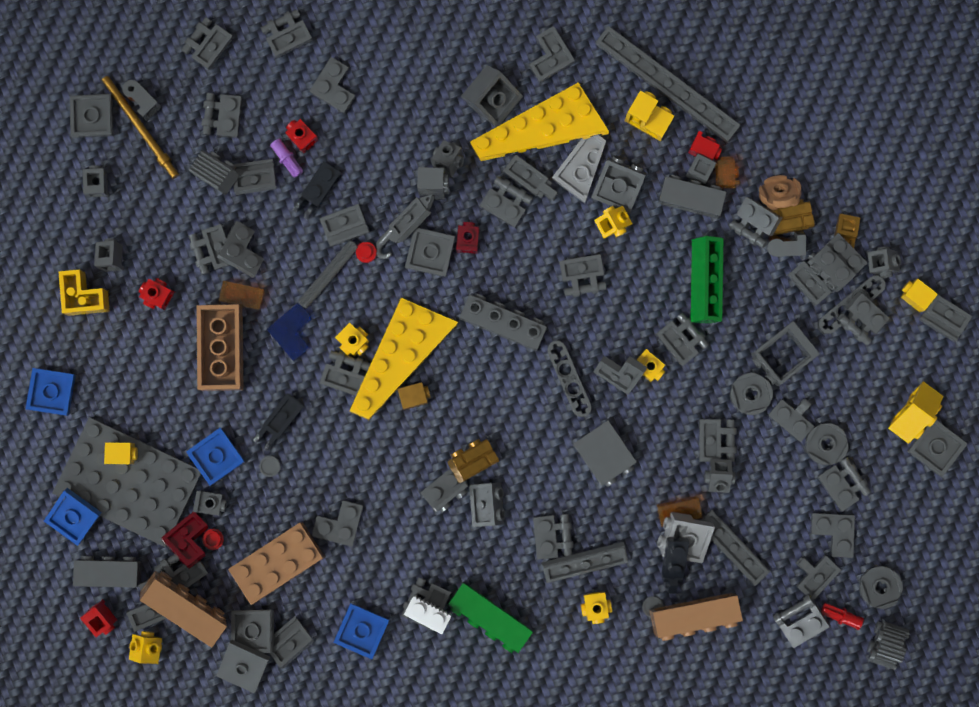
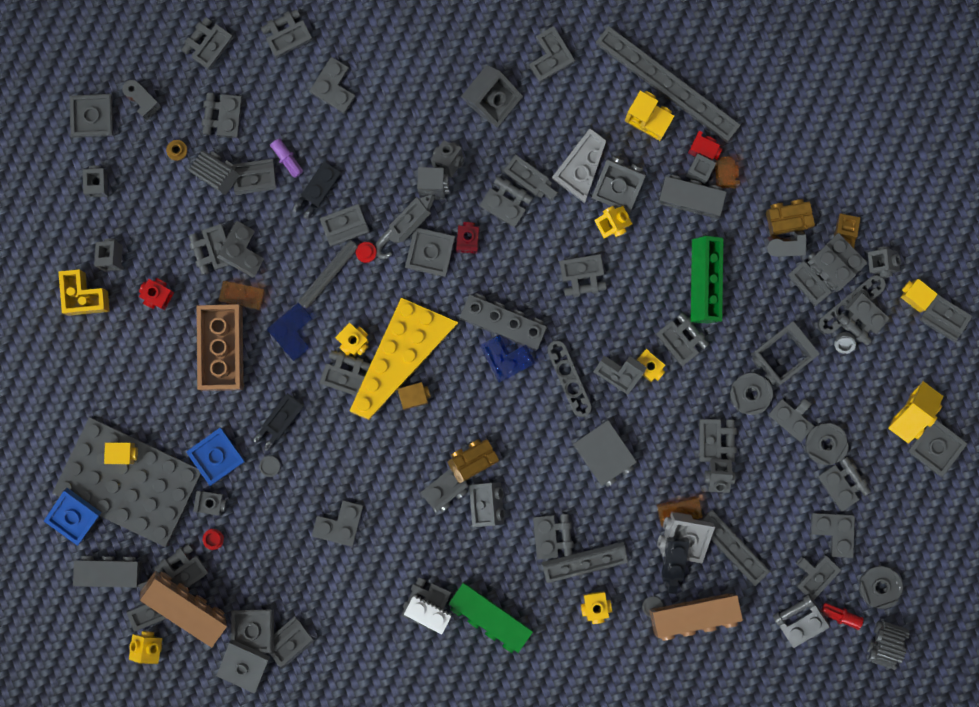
blue plate [25,368,76,416] -> none
red brick [80,599,117,637] -> none
pearl gold bar [102,76,179,179] -> none
dark red plate [161,512,208,569] -> none
medium nougat brick [228,522,325,605] -> none
red brick [285,119,319,154] -> none
blue plate [333,603,389,659] -> none
yellow wing [470,83,609,161] -> none
dark grey plate [730,197,782,248] -> none
medium nougat plate [759,175,801,210] -> none
none -> pearl gold plate [166,140,188,161]
none -> clear blue plate [480,335,536,382]
none -> tile [834,332,856,354]

